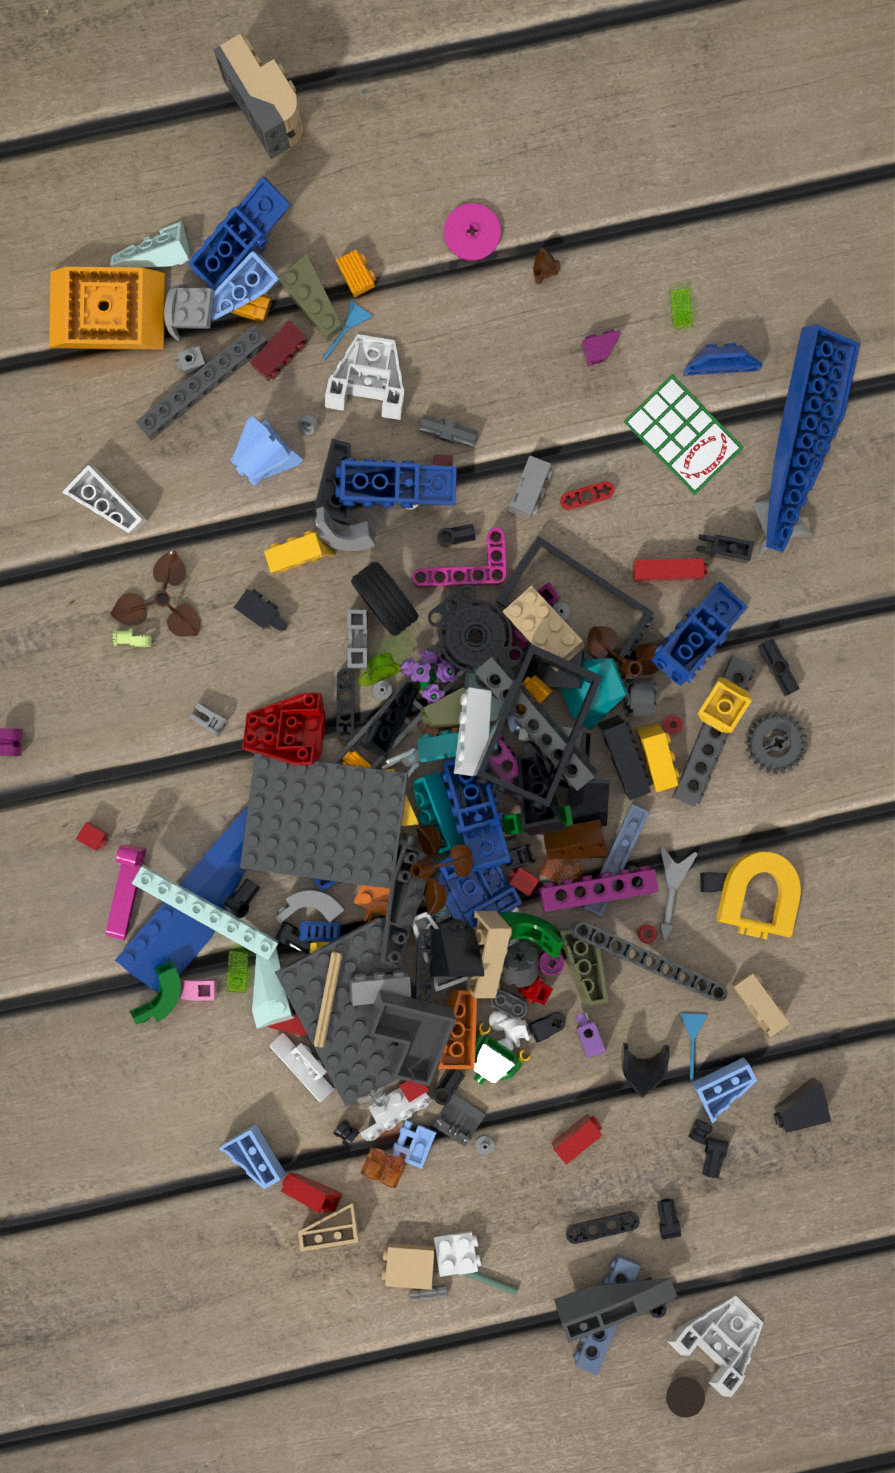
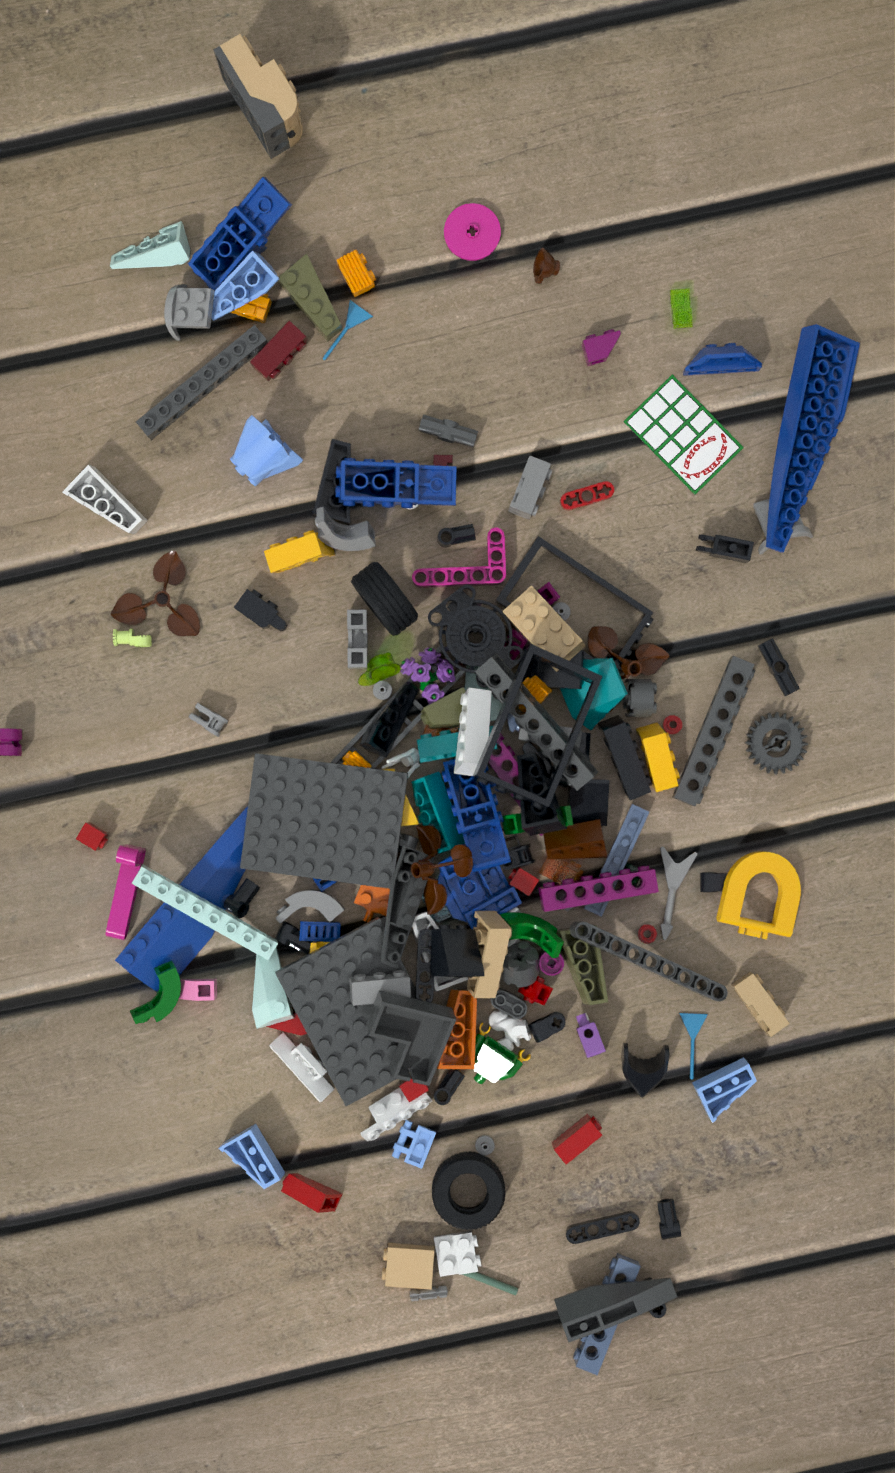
light orange slope [49,267,165,350] -> none
light grey brick [176,346,206,375] -> none
clear neon green slope [227,950,249,993] -> none
red wedge [242,693,326,765] -> none
light grey tile [298,415,318,435] -> none
tan wedge [298,1202,360,1252] -> none
tan axle [314,952,342,1047] -> none
white wedge [325,334,404,420] -> none
black wheel [333,1119,360,1146] -> none
black beam [337,668,354,743] -> none
clear plate [358,1088,386,1107] -> none
clear orange brick [361,1148,406,1188] -> none
dark grey hinge [433,1093,486,1147] -> none
red brick [633,558,707,582] -> none
blue wedge [651,581,748,686] -> none
dark brown piece [666,1377,705,1417] -> none
white wedge [667,1296,763,1397] -> none
black wheel [688,1119,713,1145] -> none
yellow slope [697,677,753,733] -> none
black piece [702,1137,728,1178] -> none
black slope [773,1078,832,1133] -> none
none -> black tyre [432,1151,506,1230]

